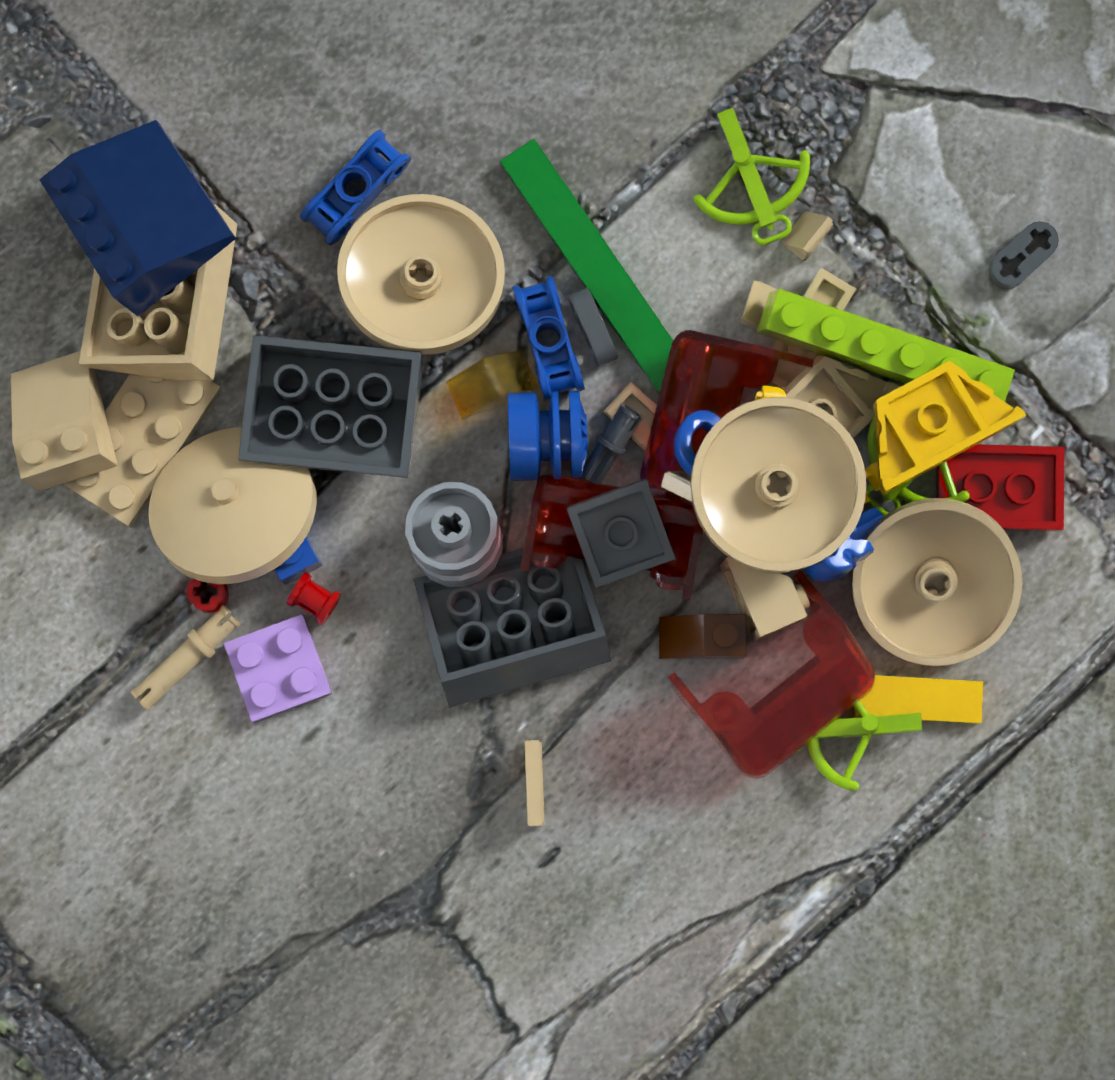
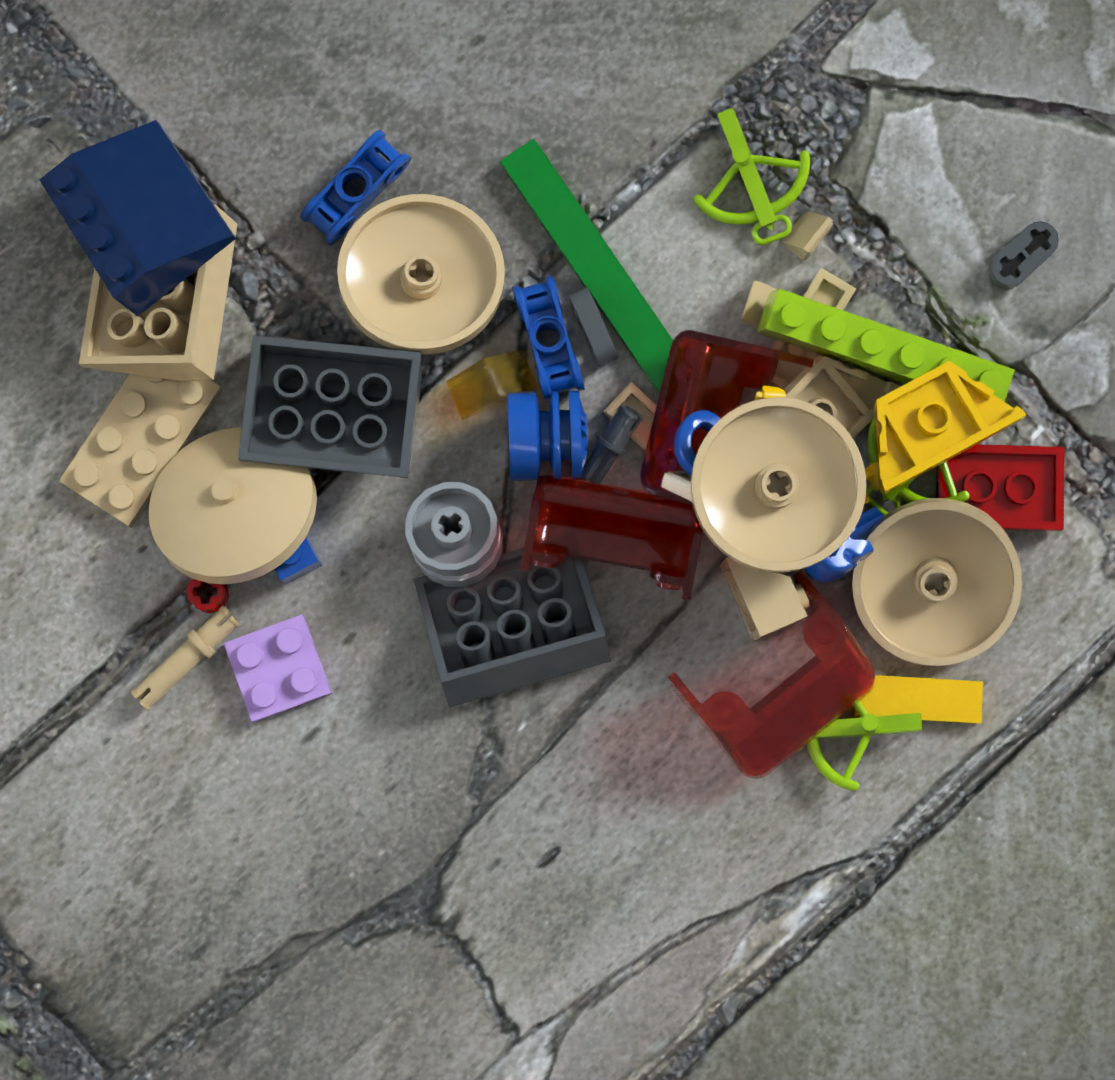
tan slope [11,351,118,491] -> none
red bush [286,572,342,626] -> none
tan tile [524,740,545,826] -> none
dark grey plate [567,478,676,588] -> none
reddish brown slope [659,614,747,659] -> none

